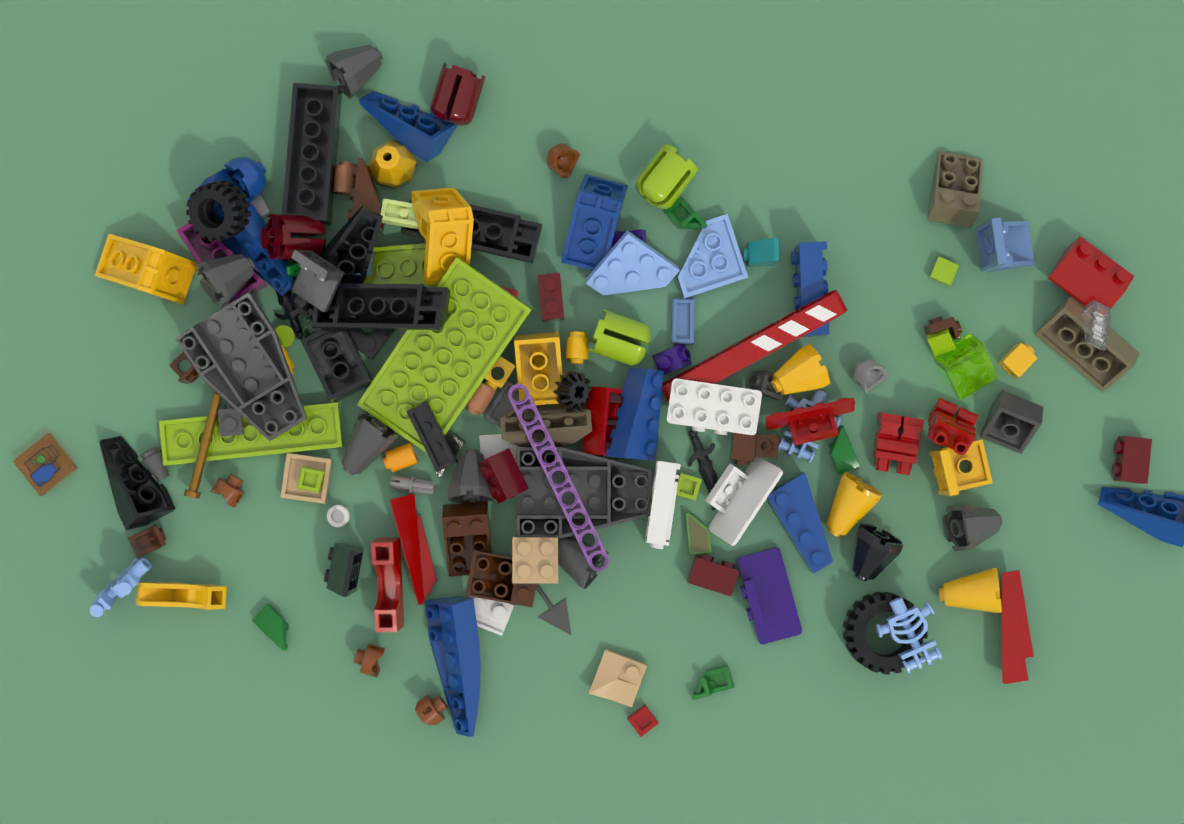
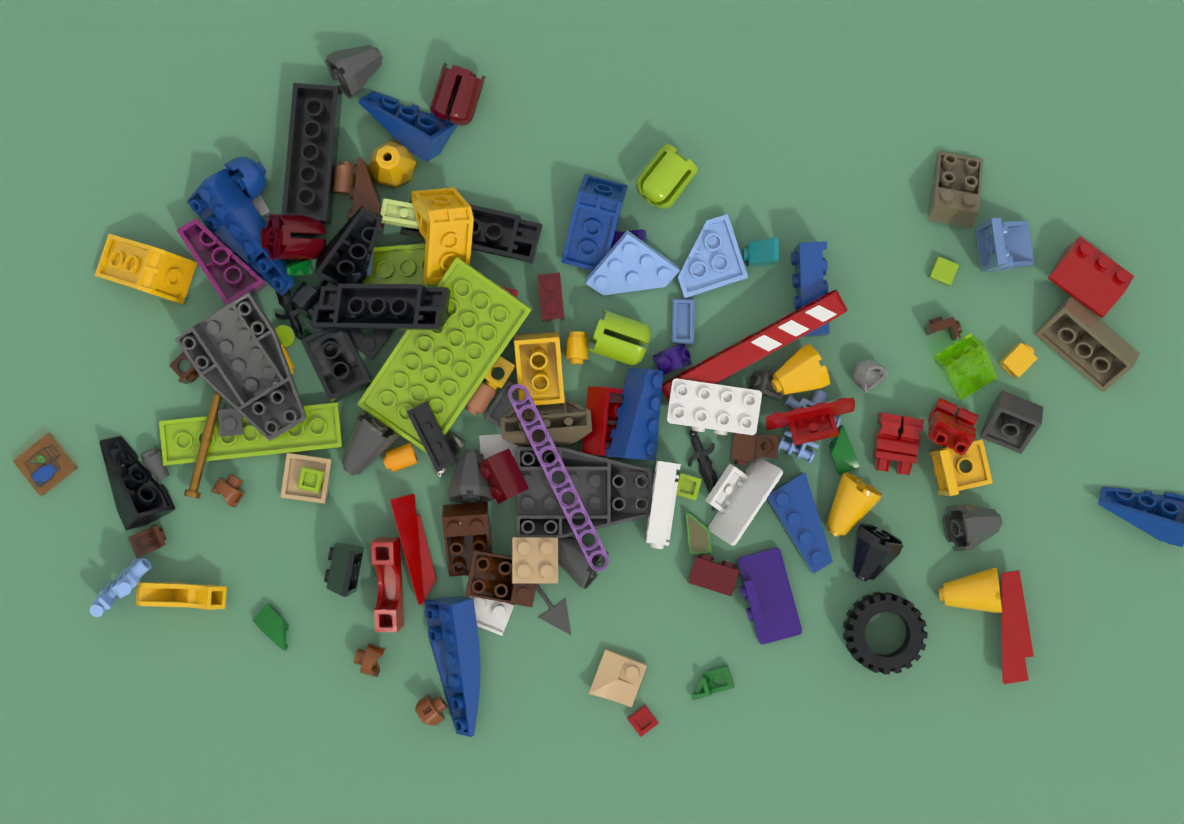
black tyre [186,180,251,242] -> none
dark grey cone [195,254,255,309] -> none
flat silver bracket [291,250,344,312] -> none
white tile [327,505,350,527] -> none
light grey axle [390,474,436,495] -> none
dark orange piece [547,143,580,178] -> none
black gear [553,371,593,410] -> none
green slope [664,197,708,229] -> none
light blue piece [876,597,942,674] -> none
lime tile [927,328,956,356] -> none
clear slope [1082,300,1110,351] -> none
dark red brick [1111,436,1152,484] -> none

